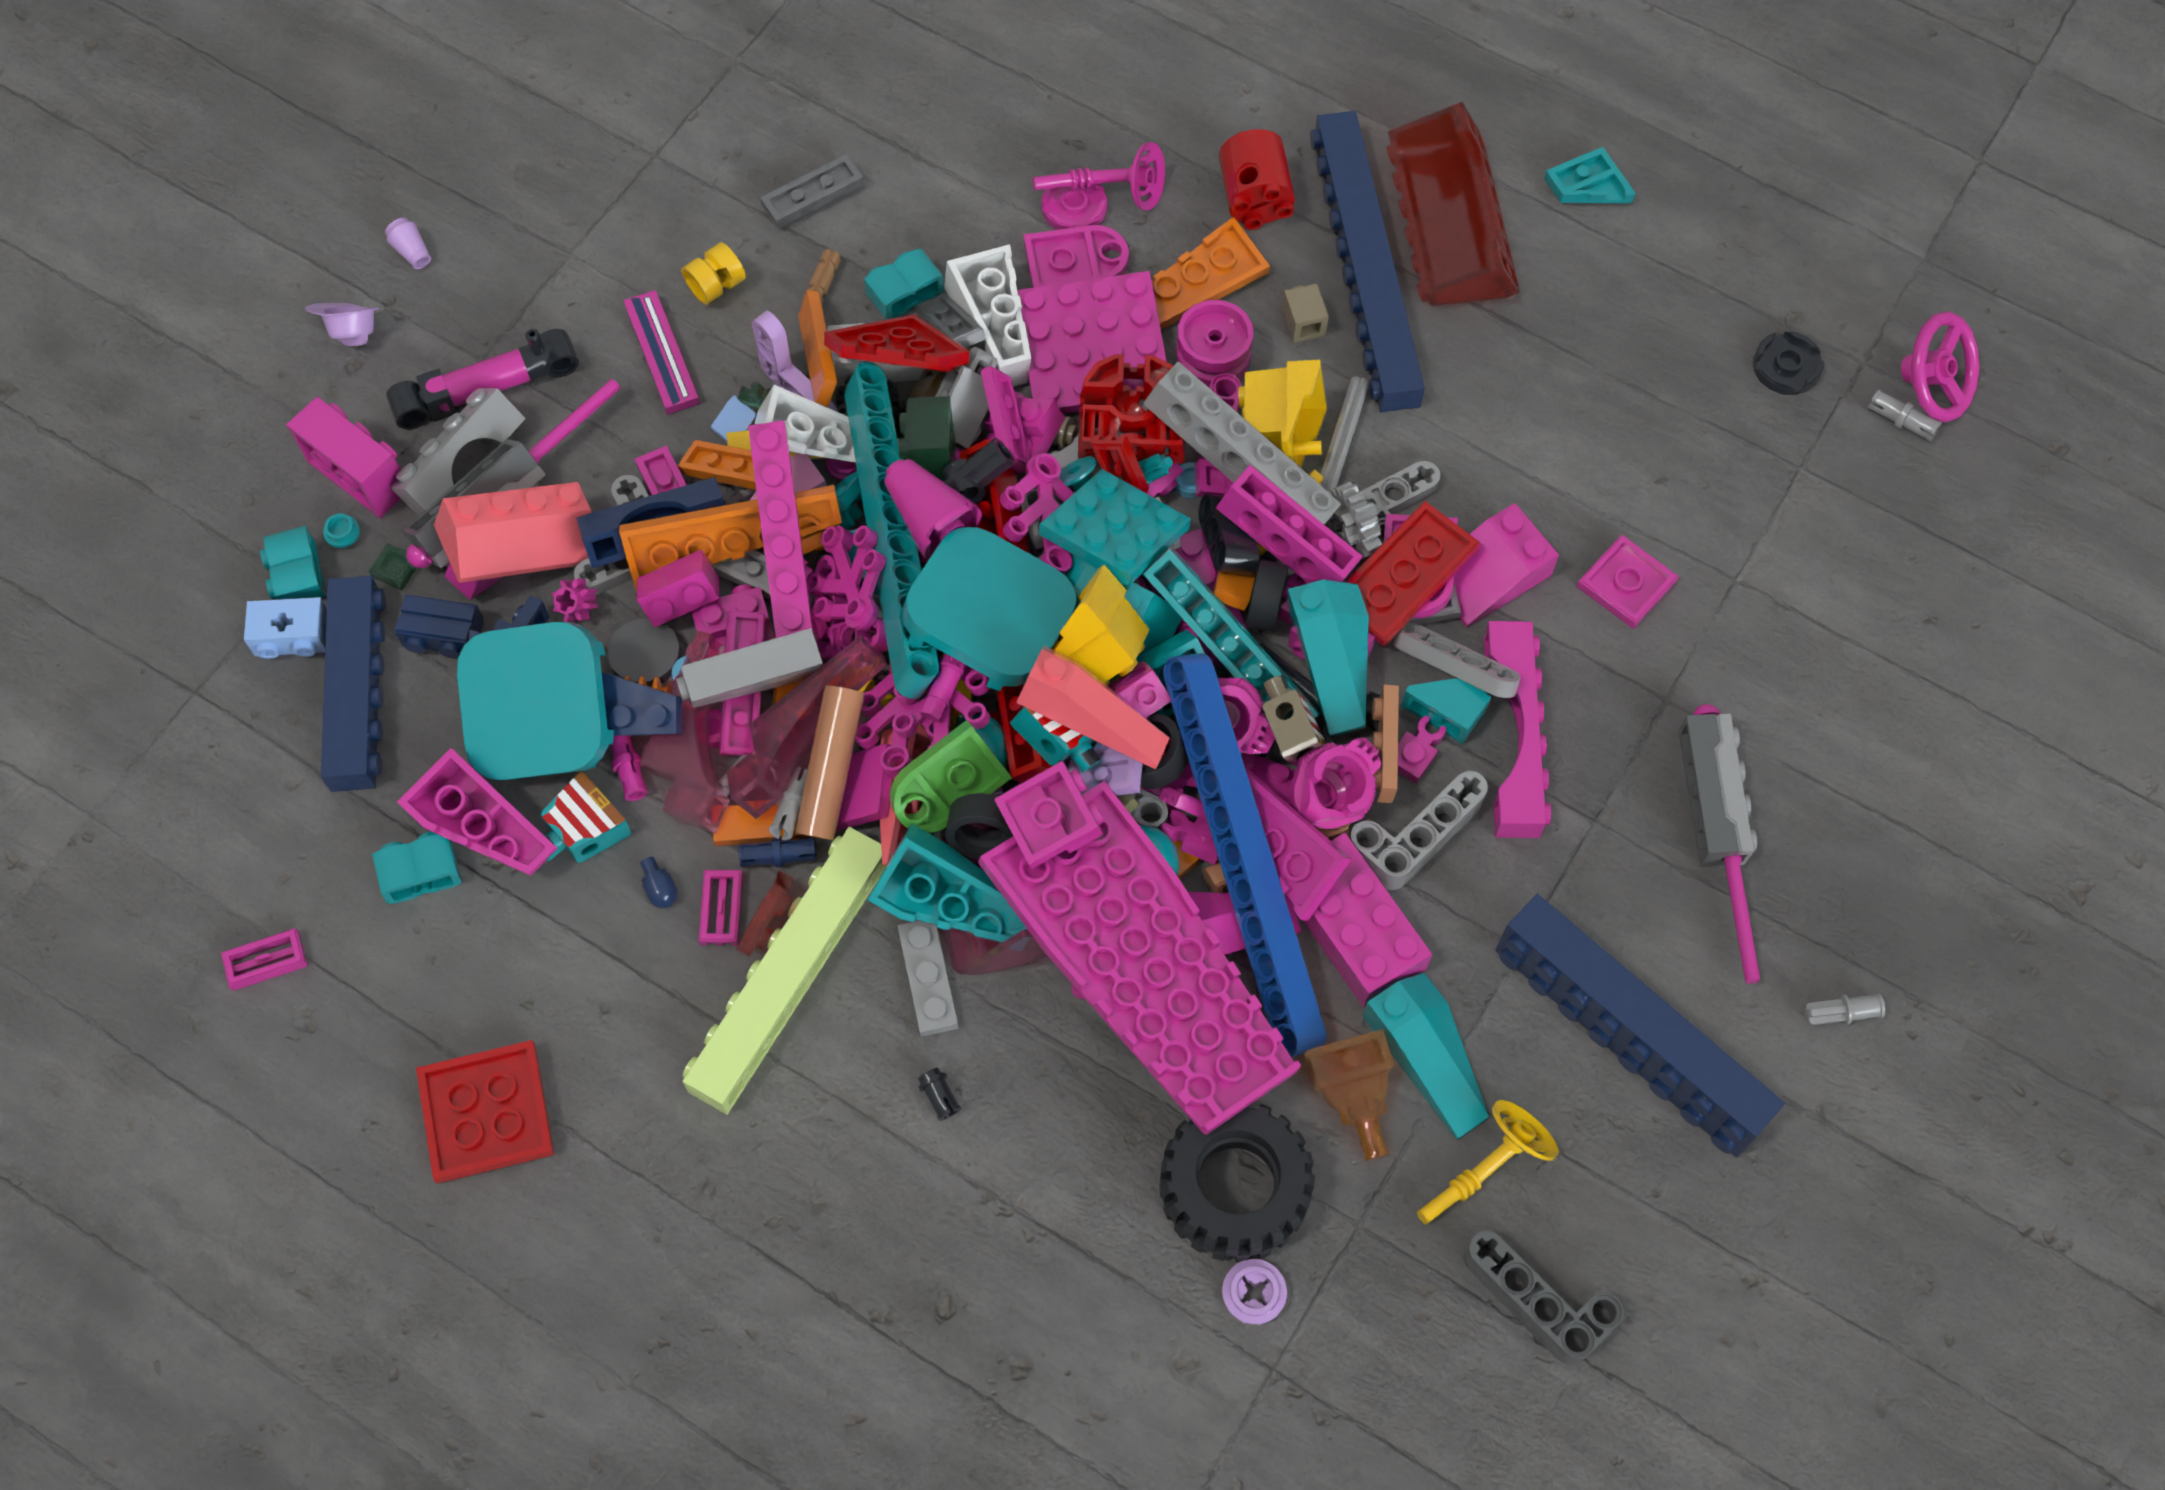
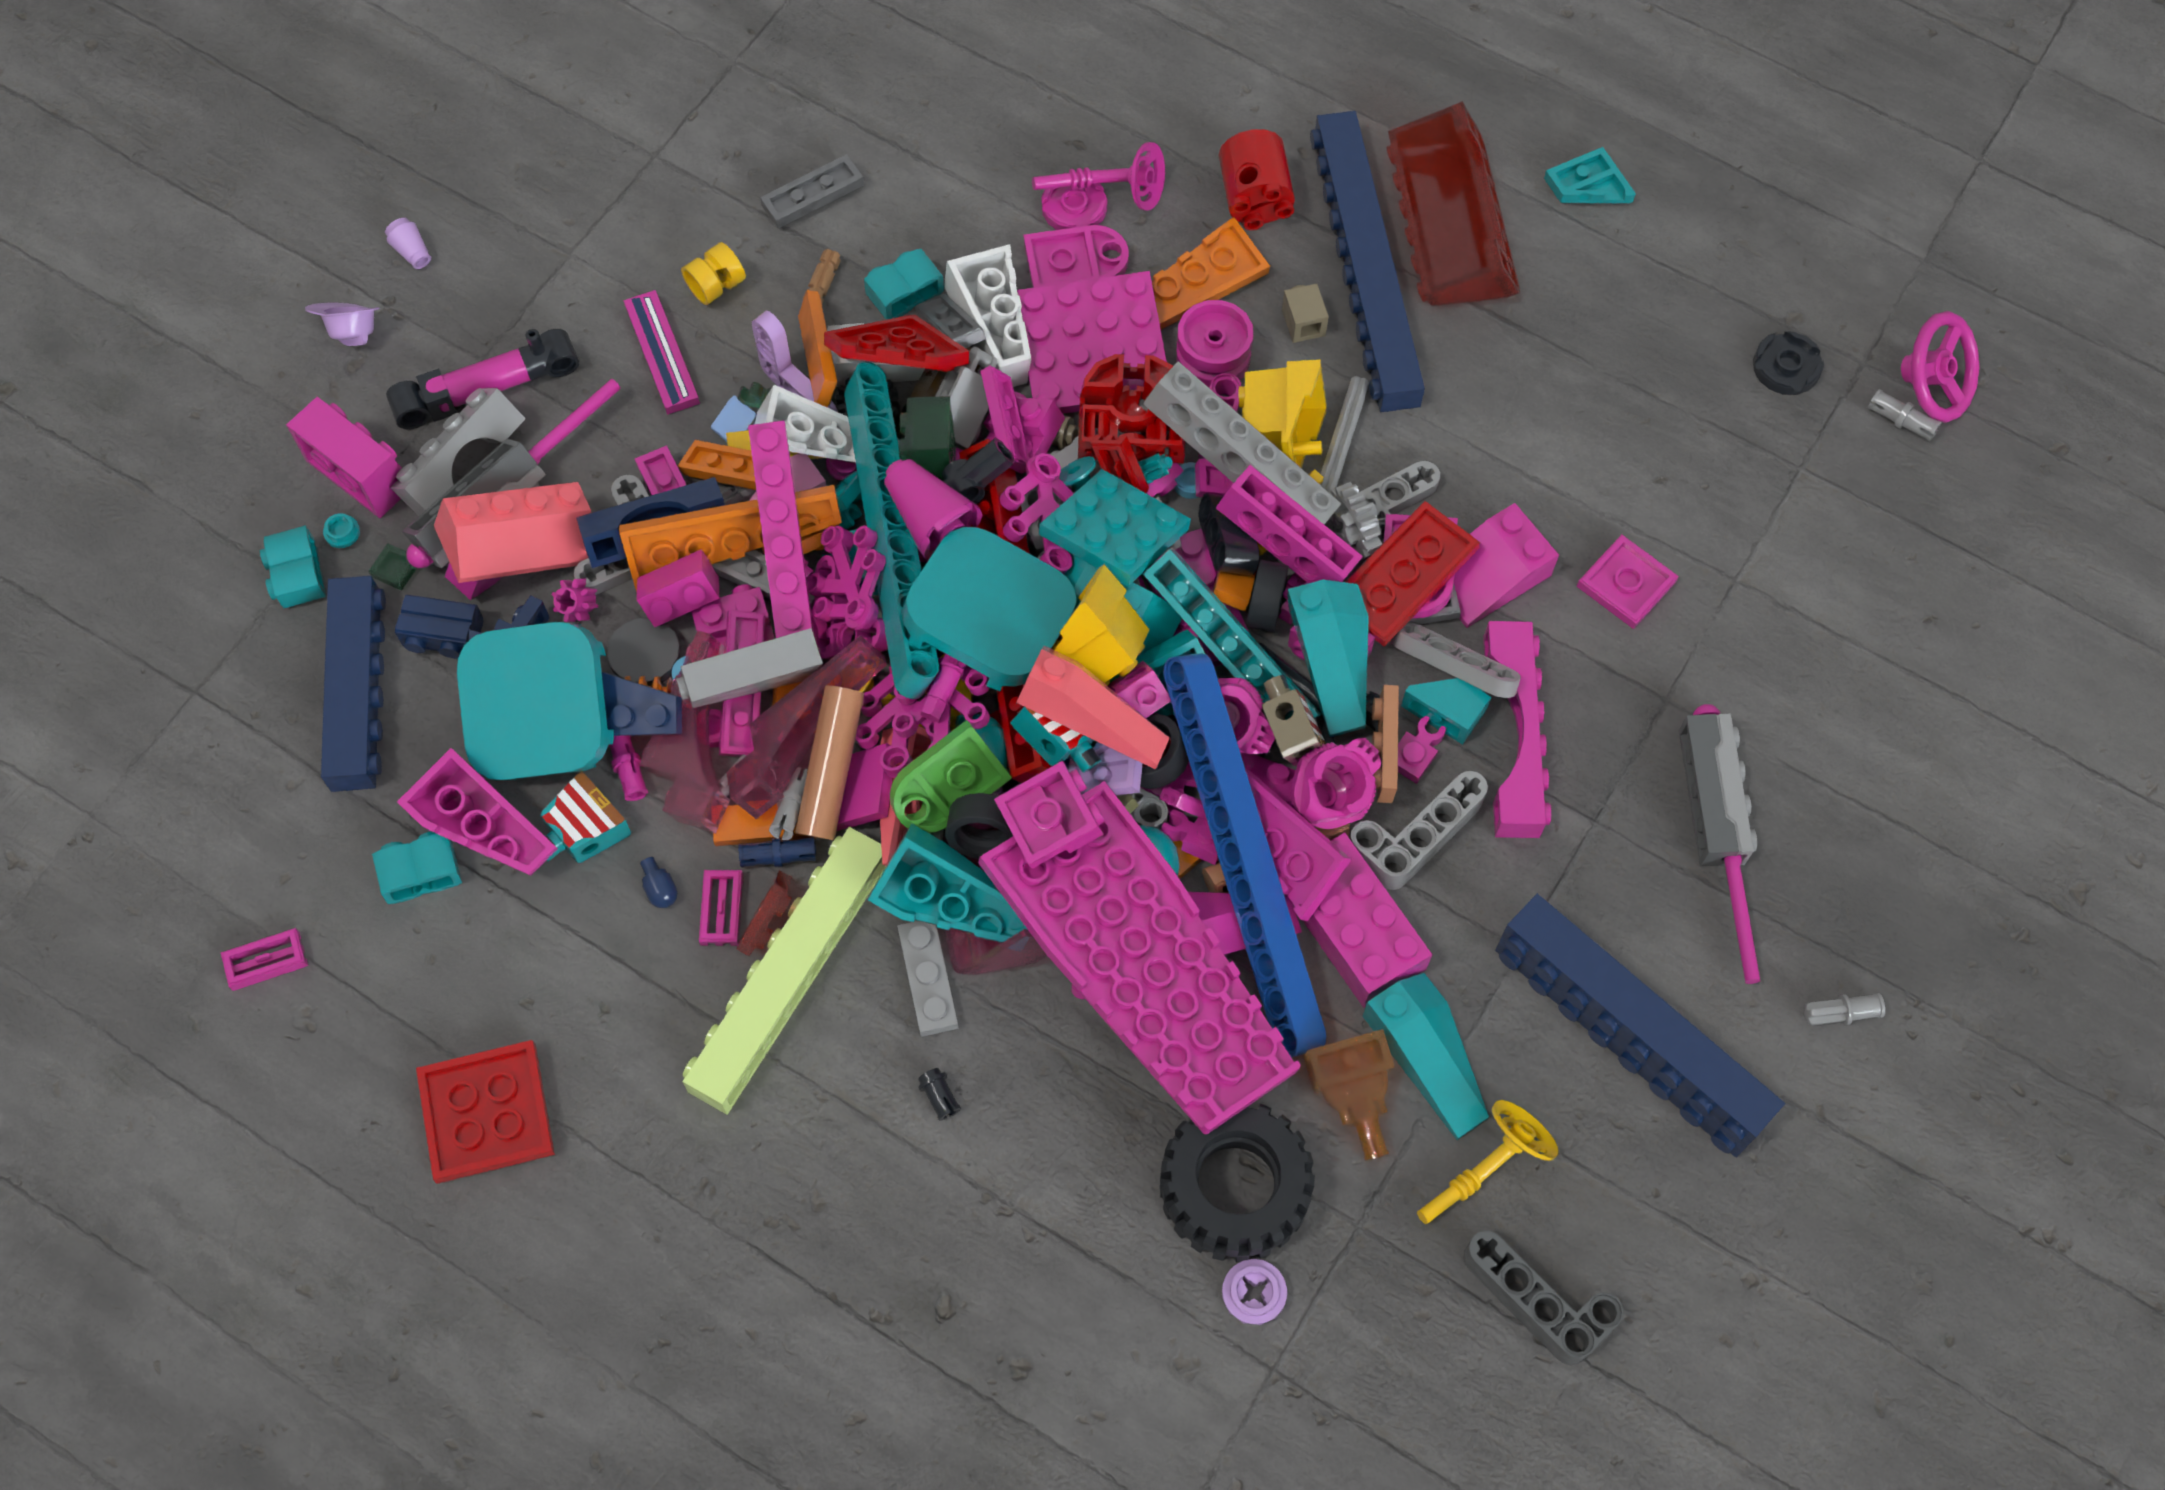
light blue brick [244,597,327,659] -> none

